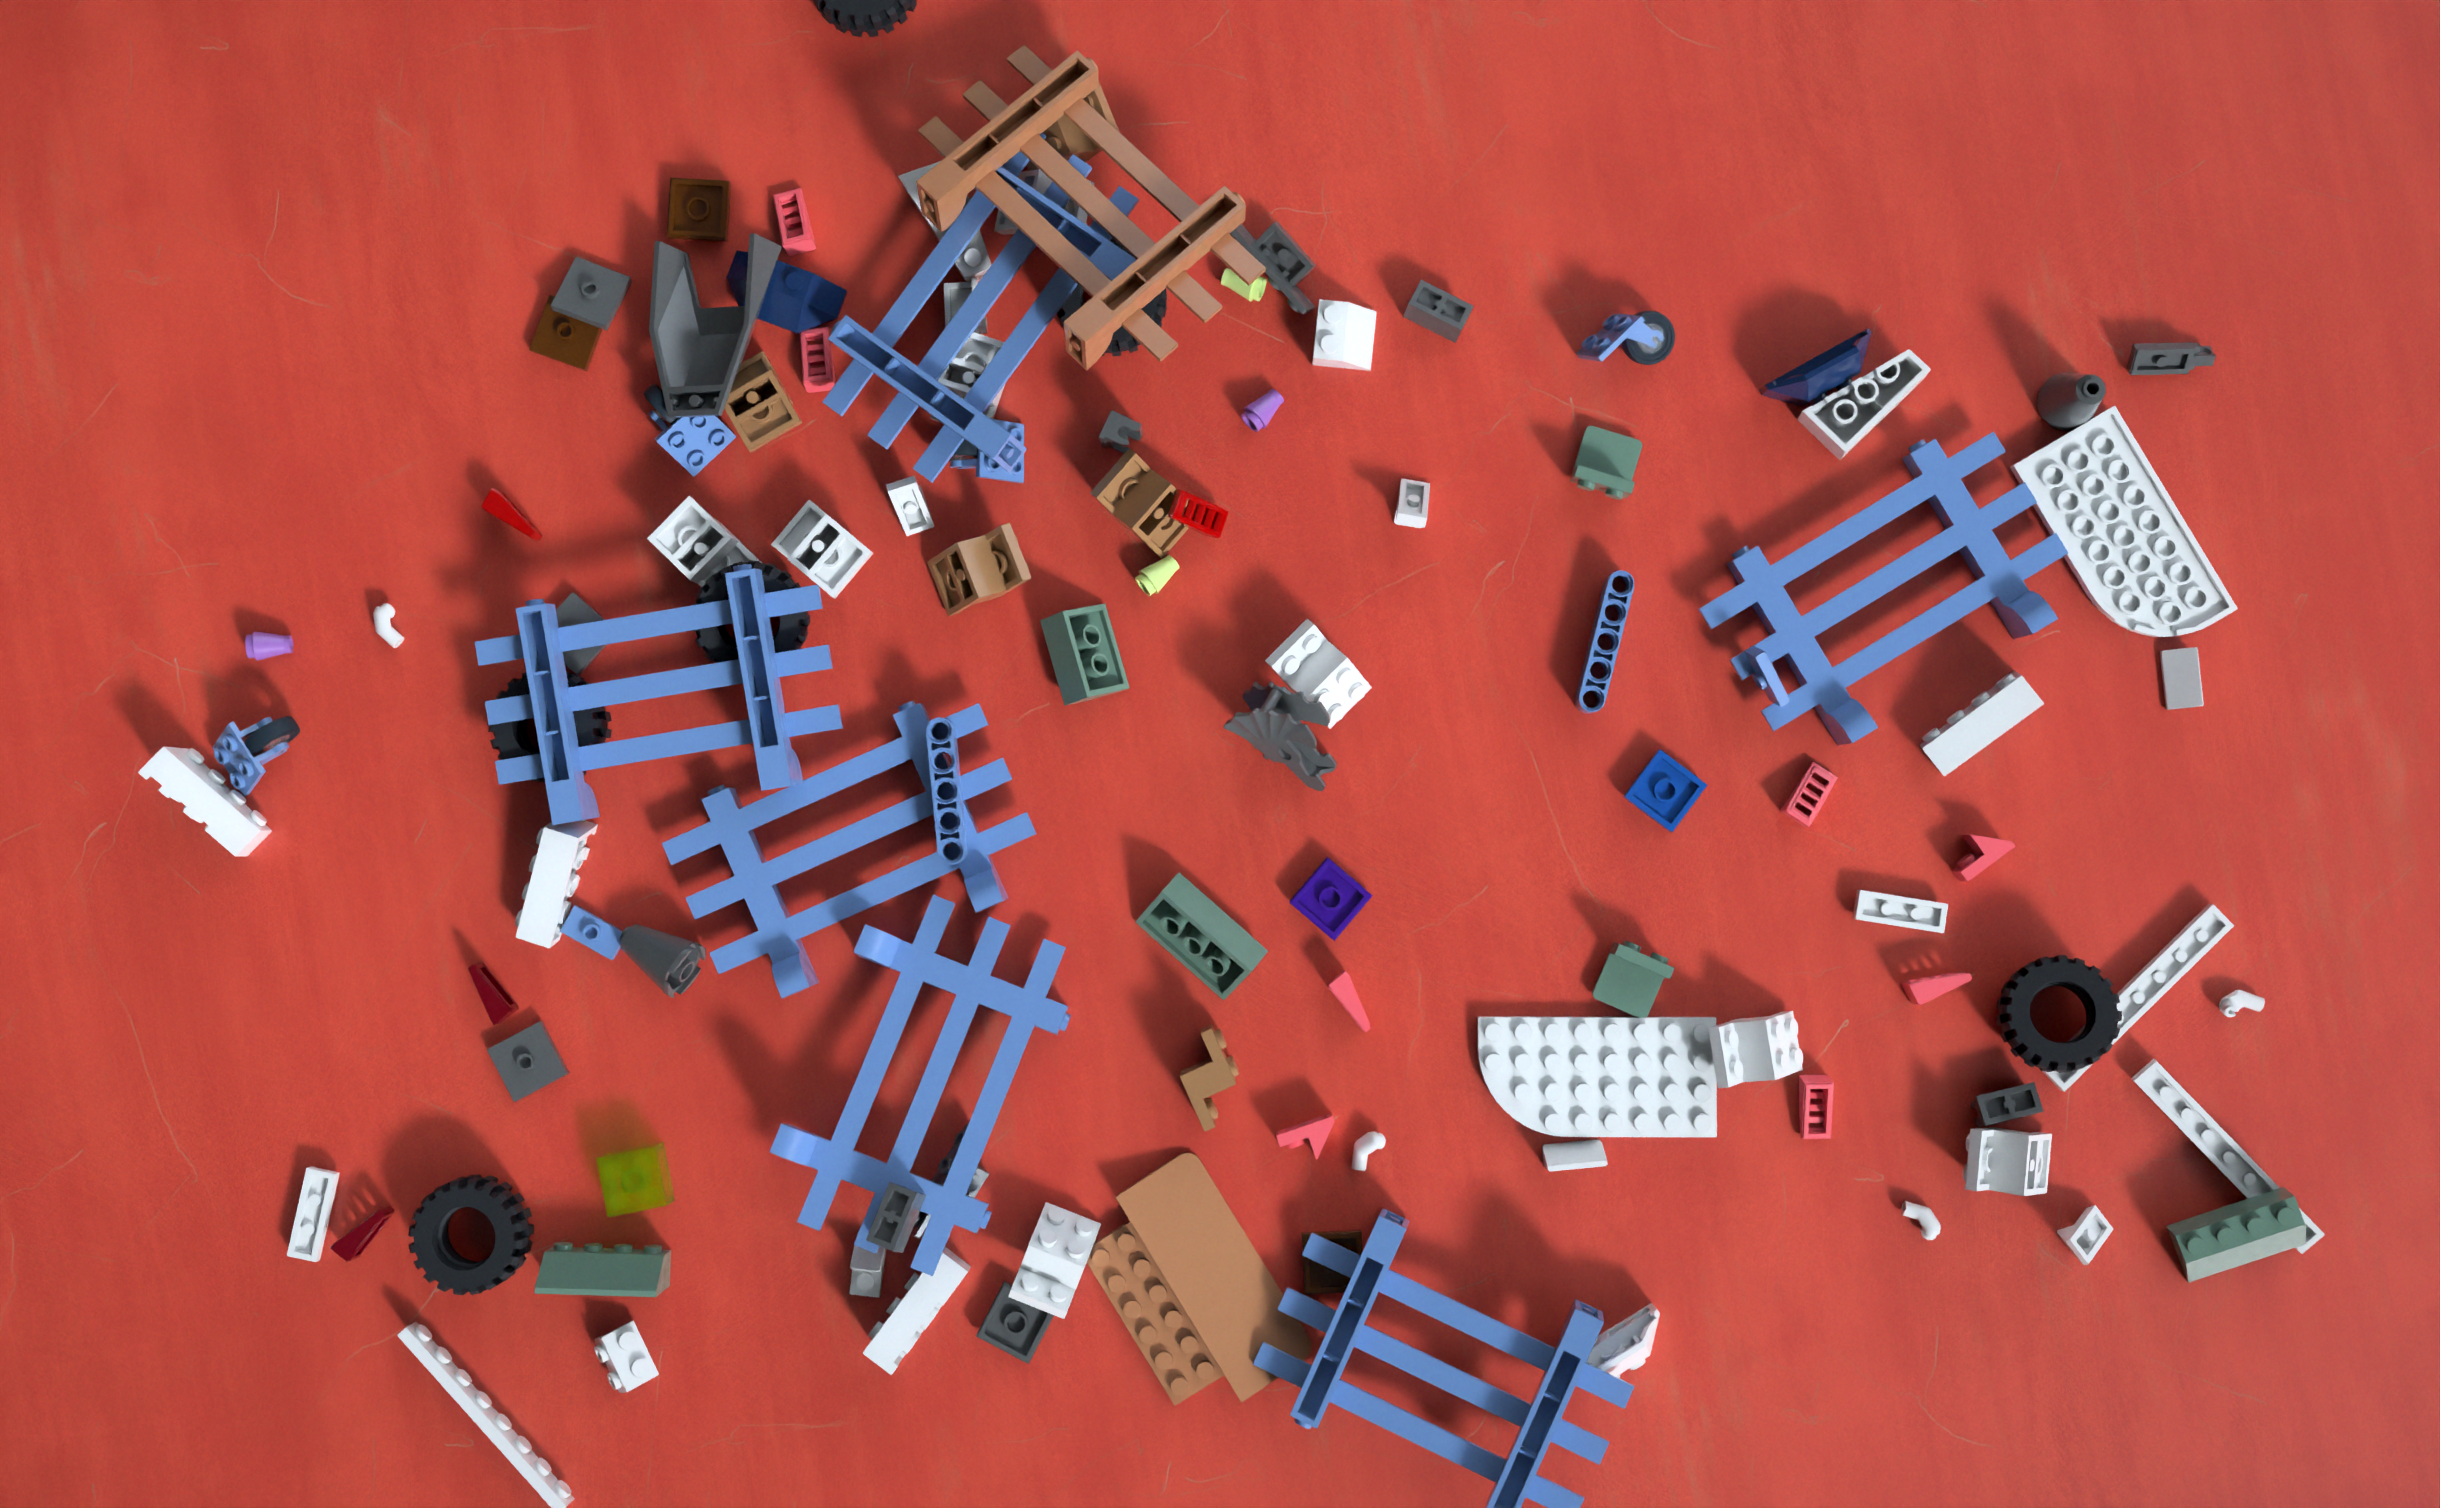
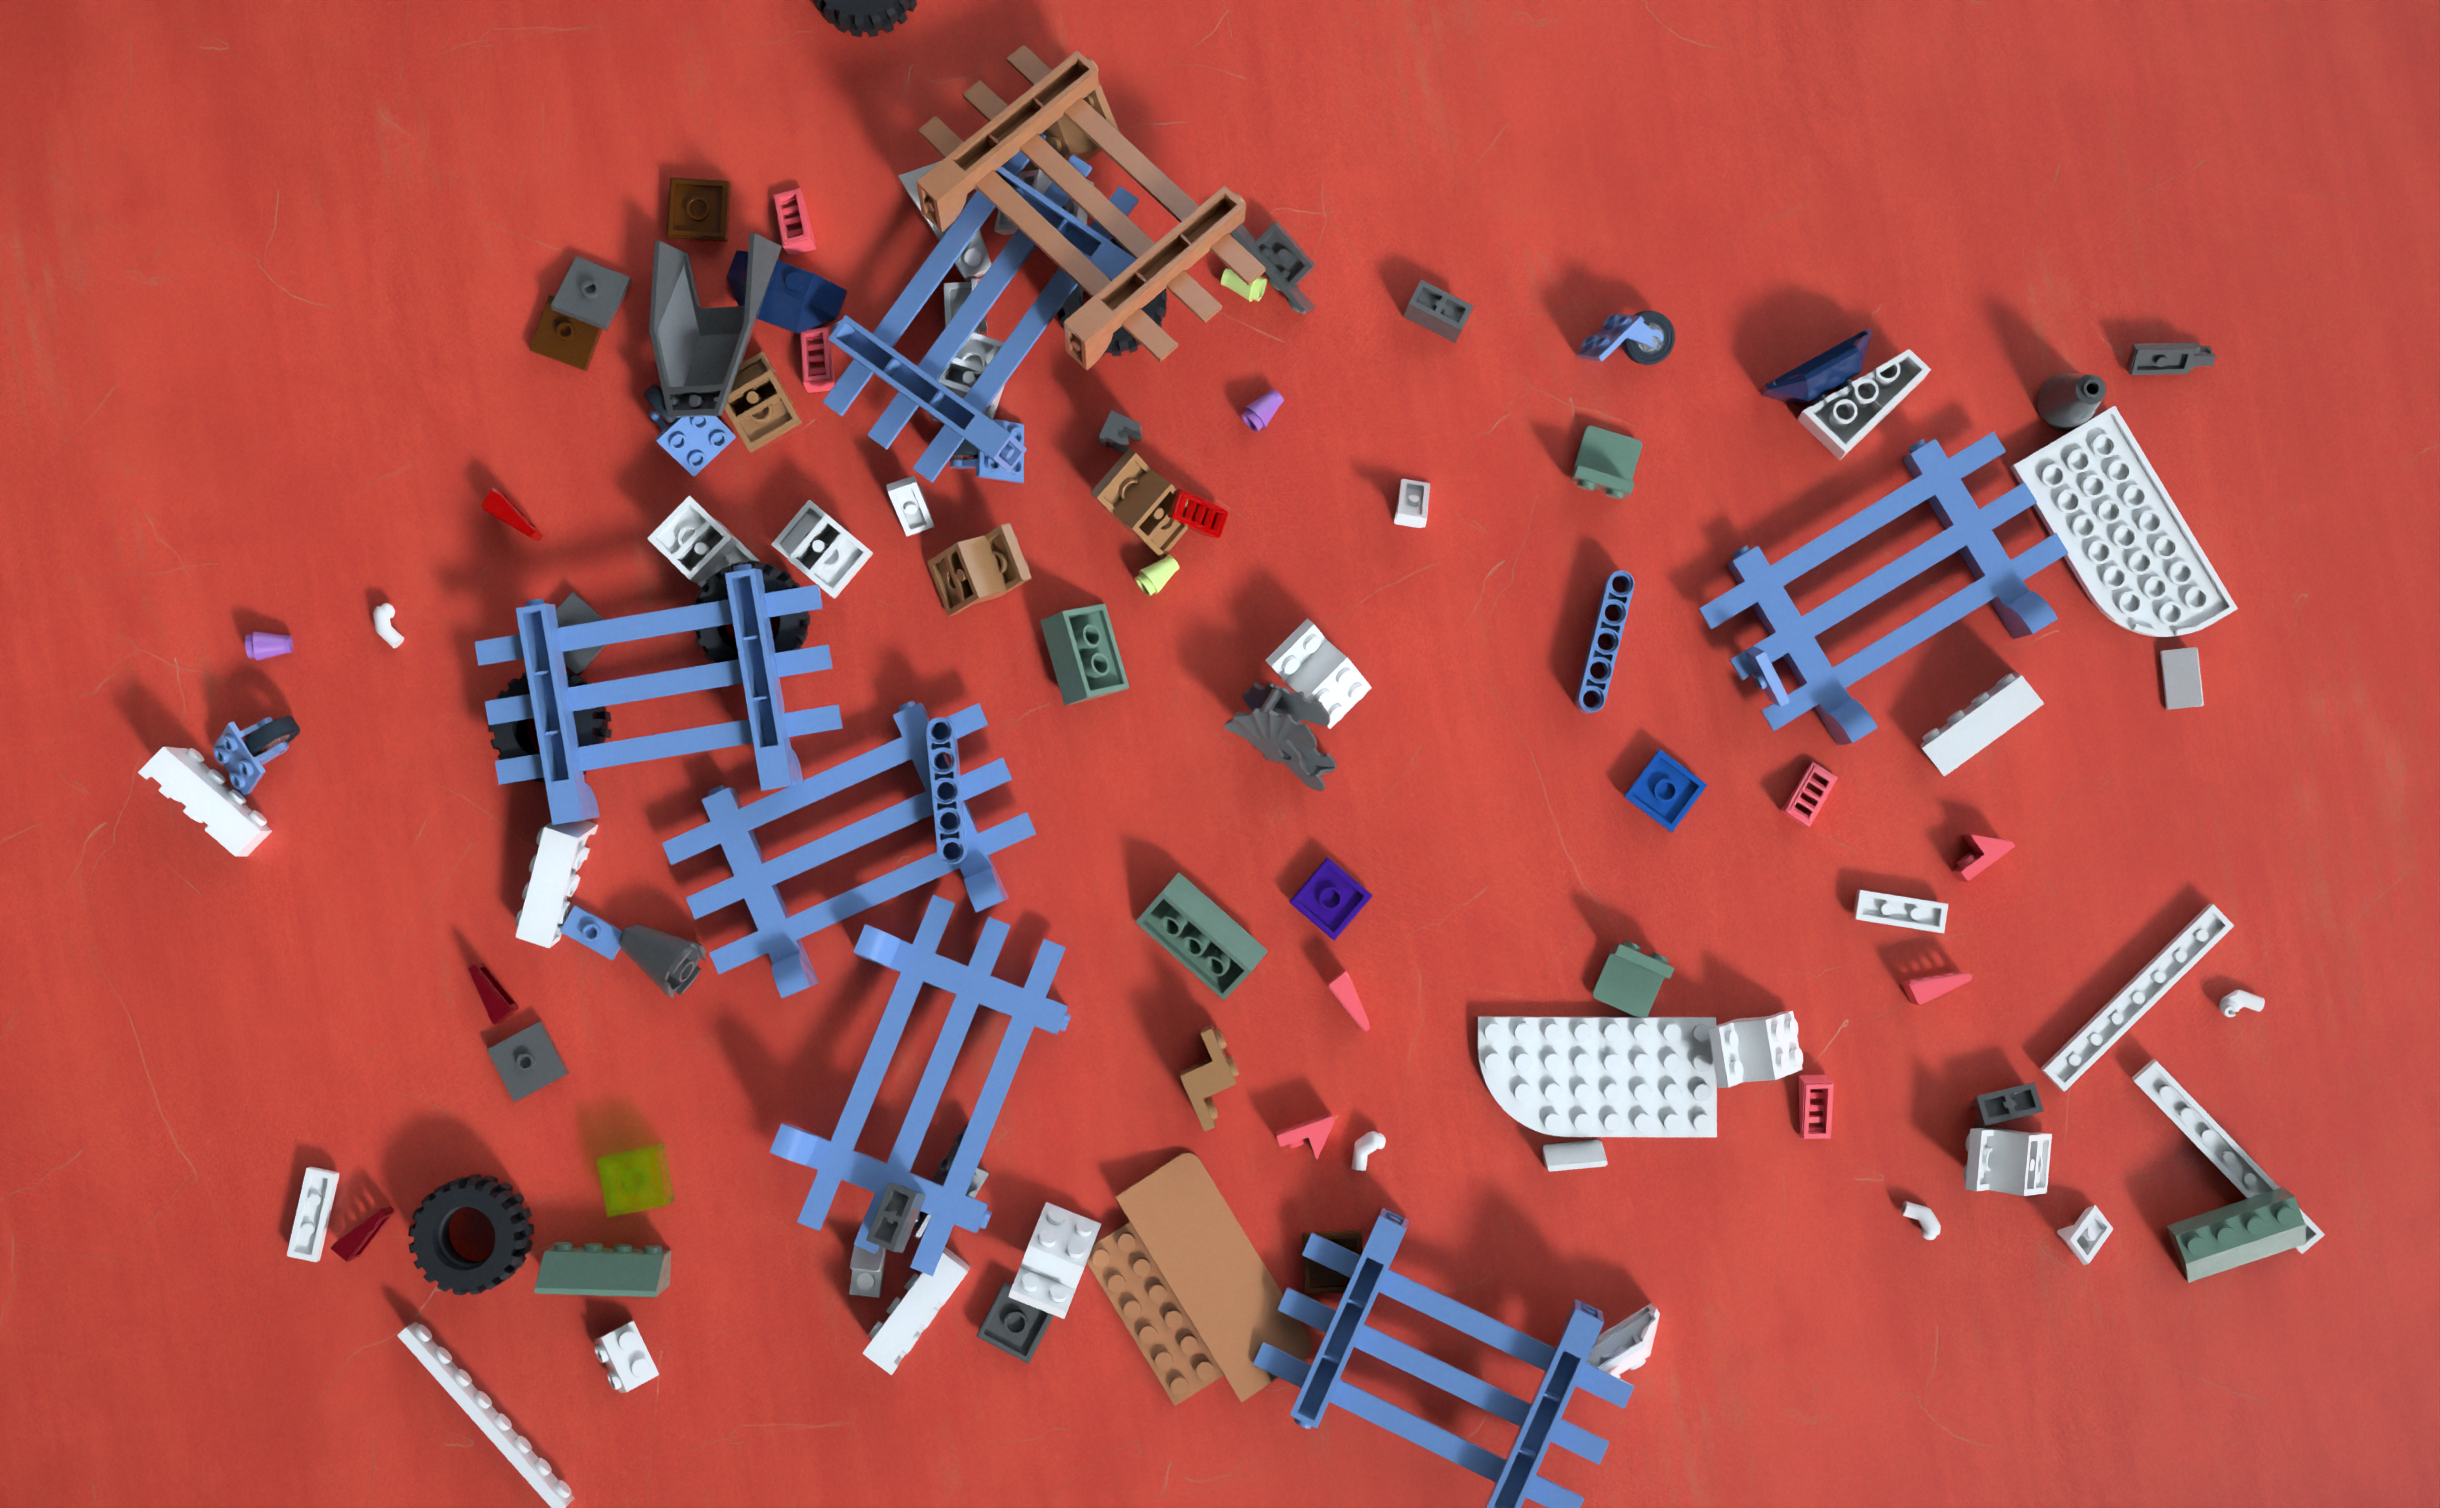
white slope [1312,299,1377,371] -> none
black tyre [1996,955,2122,1073] -> none

